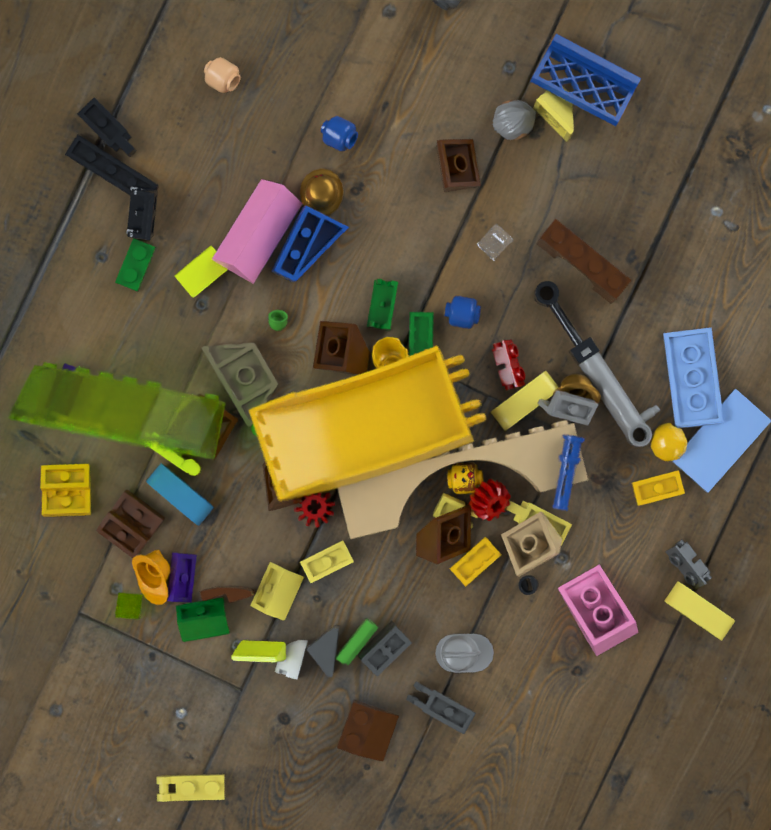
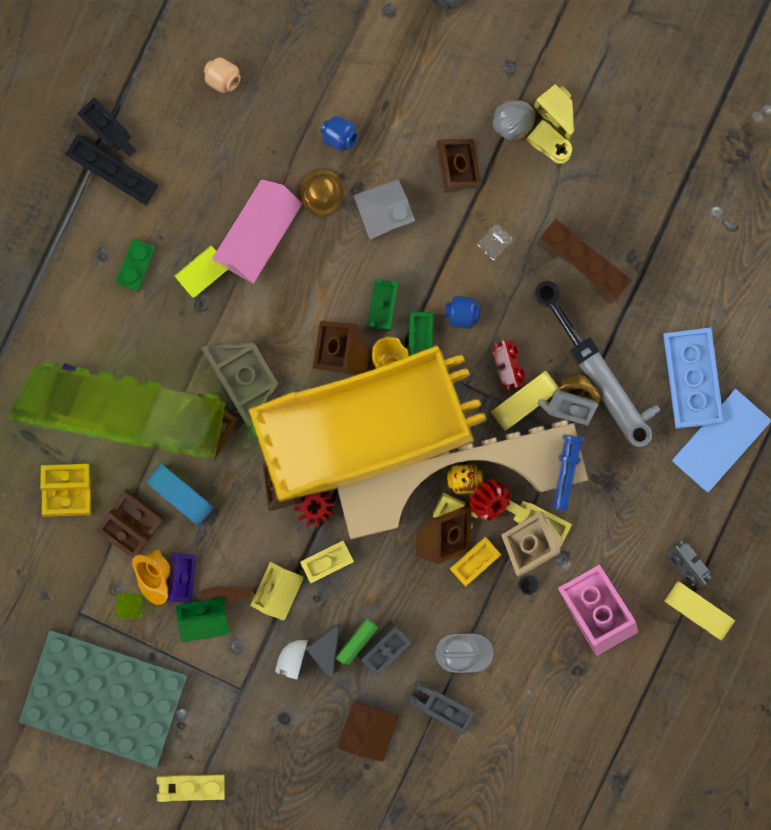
black hinge [126,186,158,241] -> none
neon yellow hinge [140,431,202,476] -> none
neon yellow slope [231,640,286,662] -> none
bright green hinge [268,310,288,331] -> none
blue wedge [271,206,349,282] -> none
blue fence [530,34,641,126] -> none
yellow plate [631,470,685,506] -> none
yellow hair [650,423,688,462] -> none
none -> sand green plate [19,630,188,768]
none -> light grey slope [354,179,415,240]
none -> light yellow piece [526,120,572,164]

